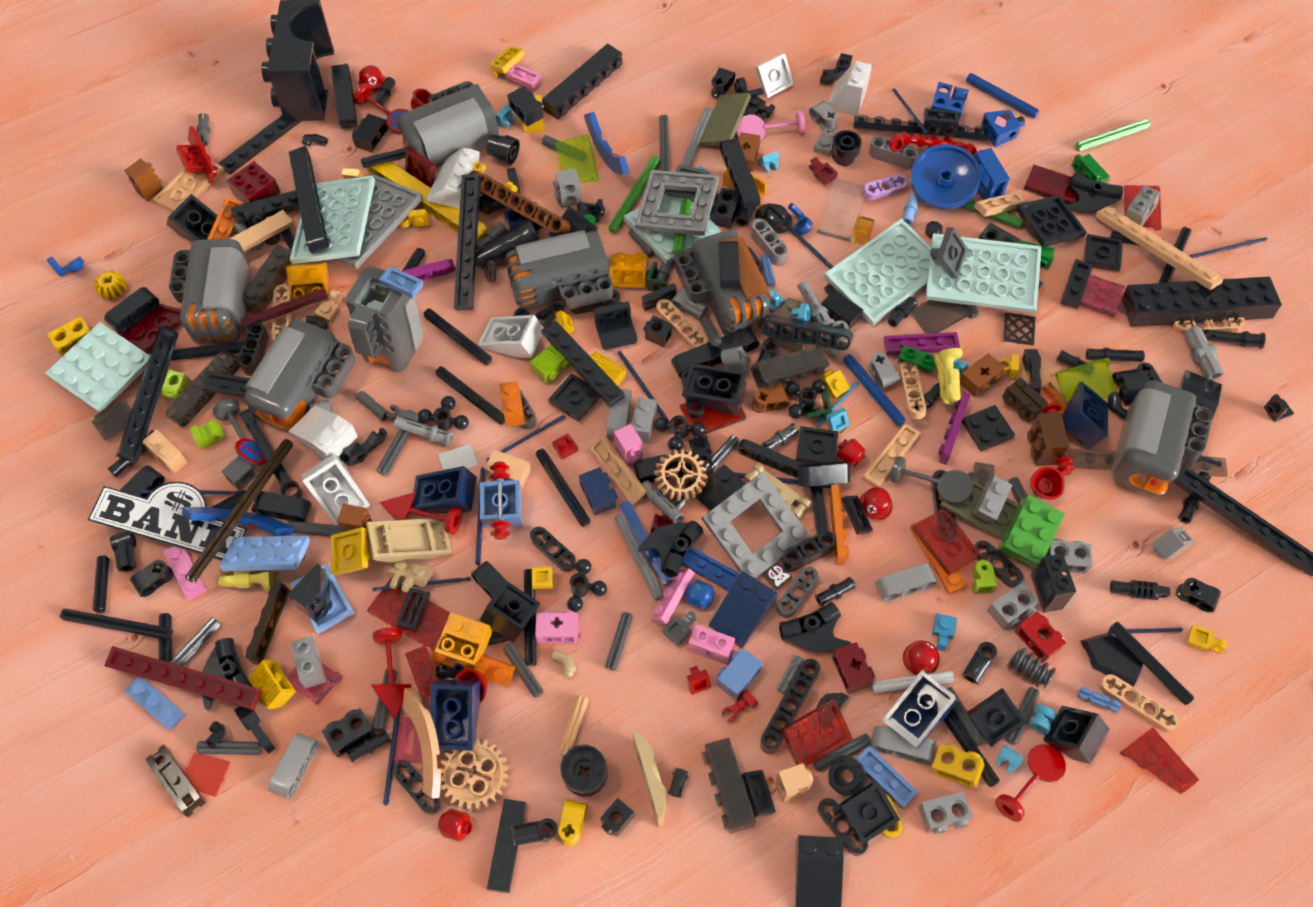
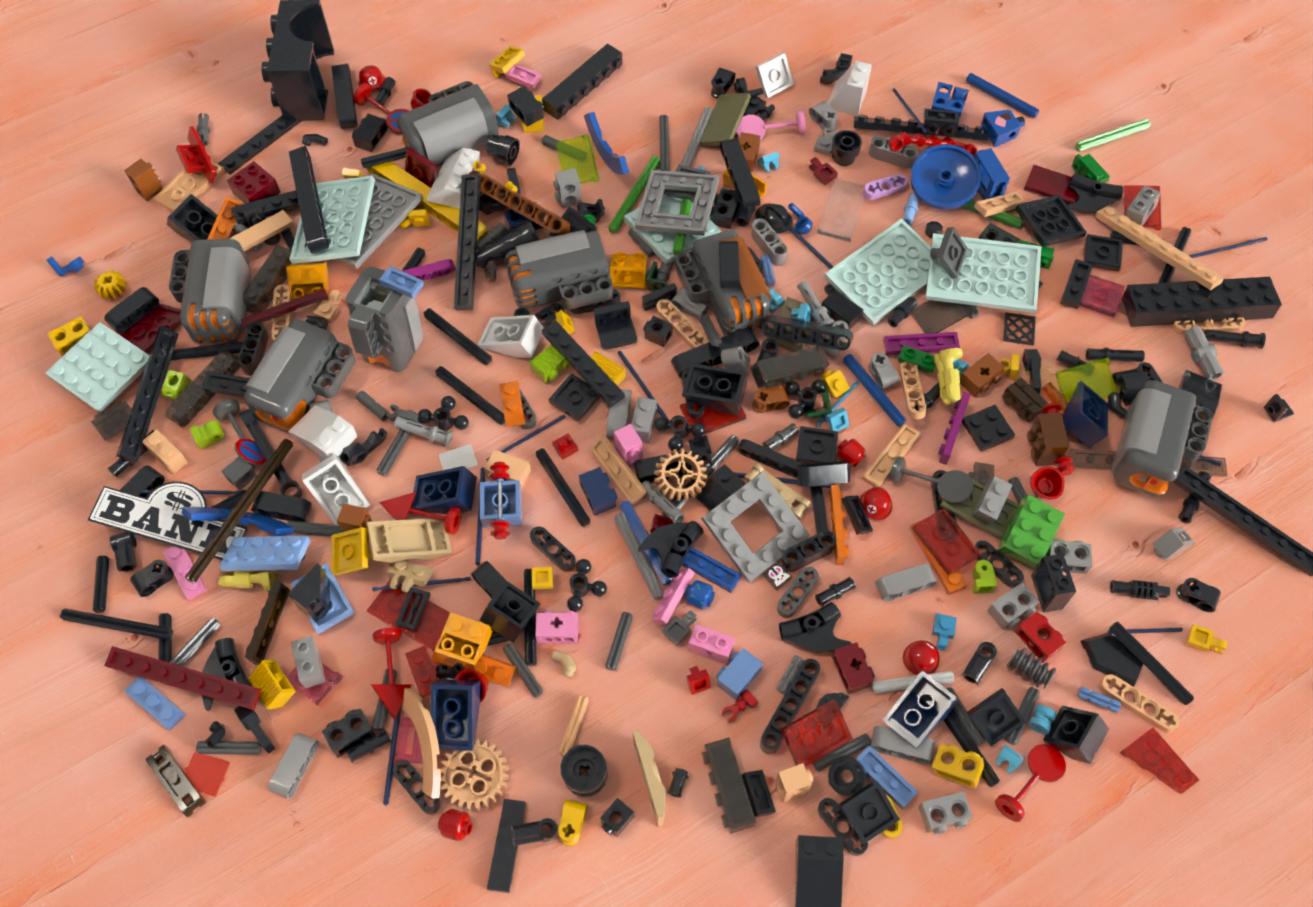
dark blue slope [708,571,778,649] -> none
clear yellow panel [851,215,875,245] -> none

